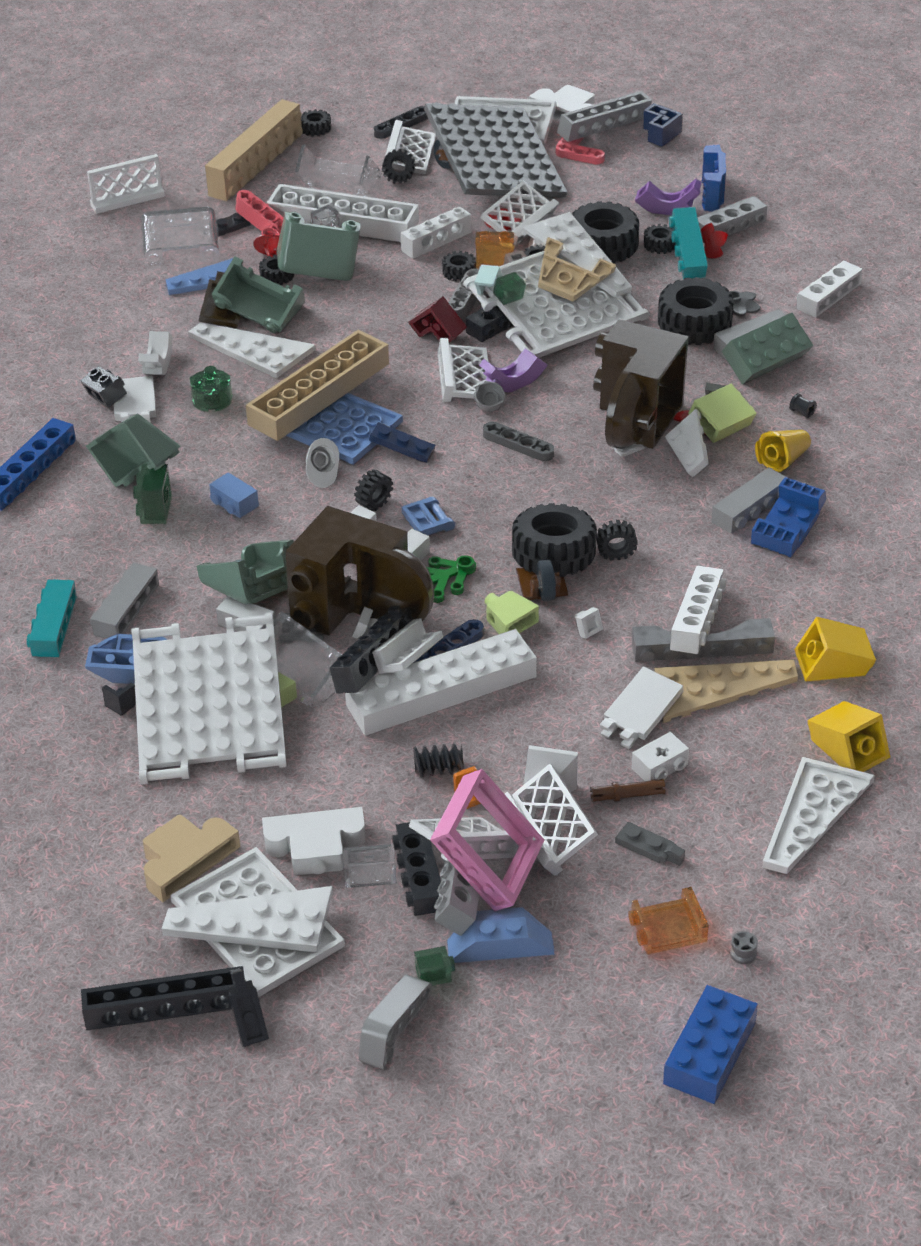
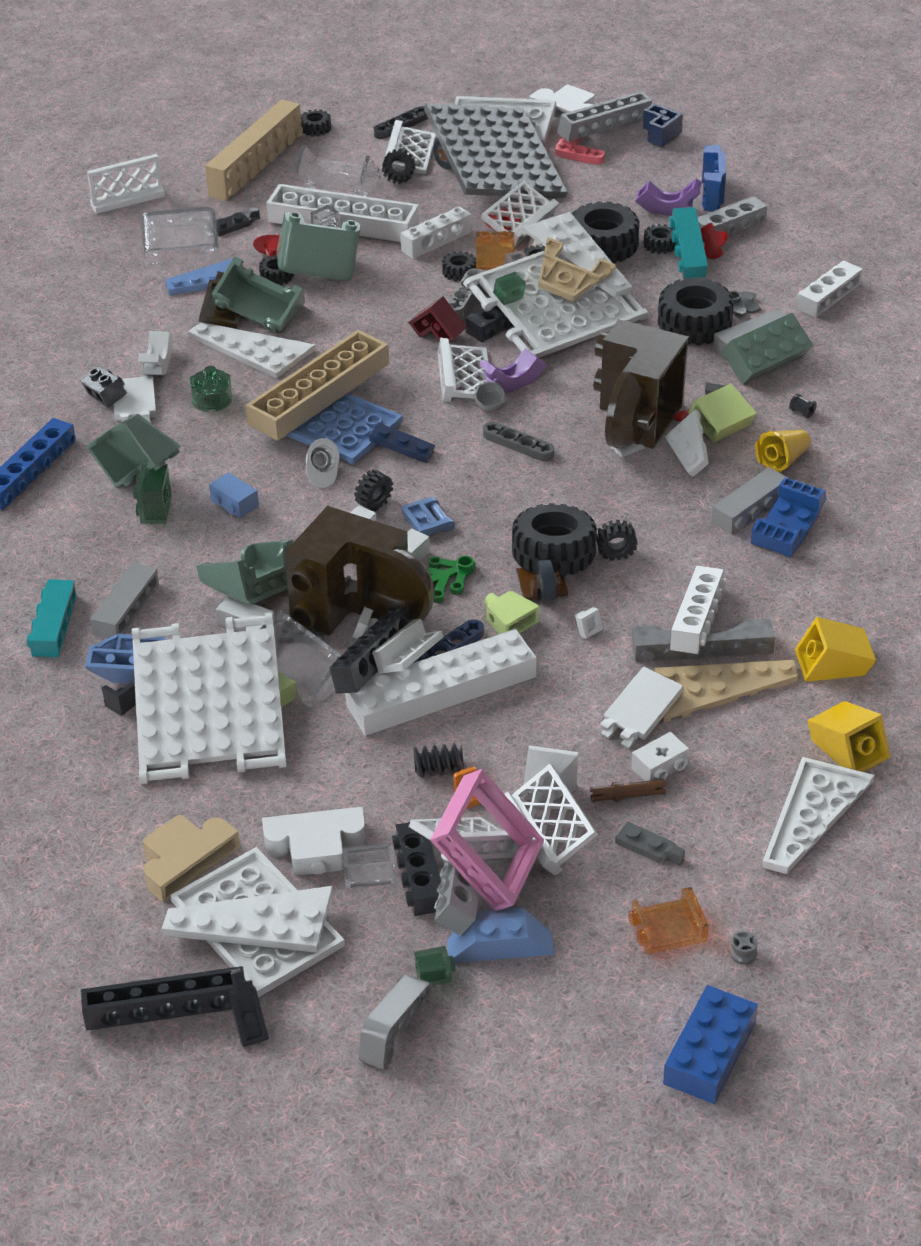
coral beam [235,190,284,235] -> none
light aqua panel [474,265,503,295] -> none

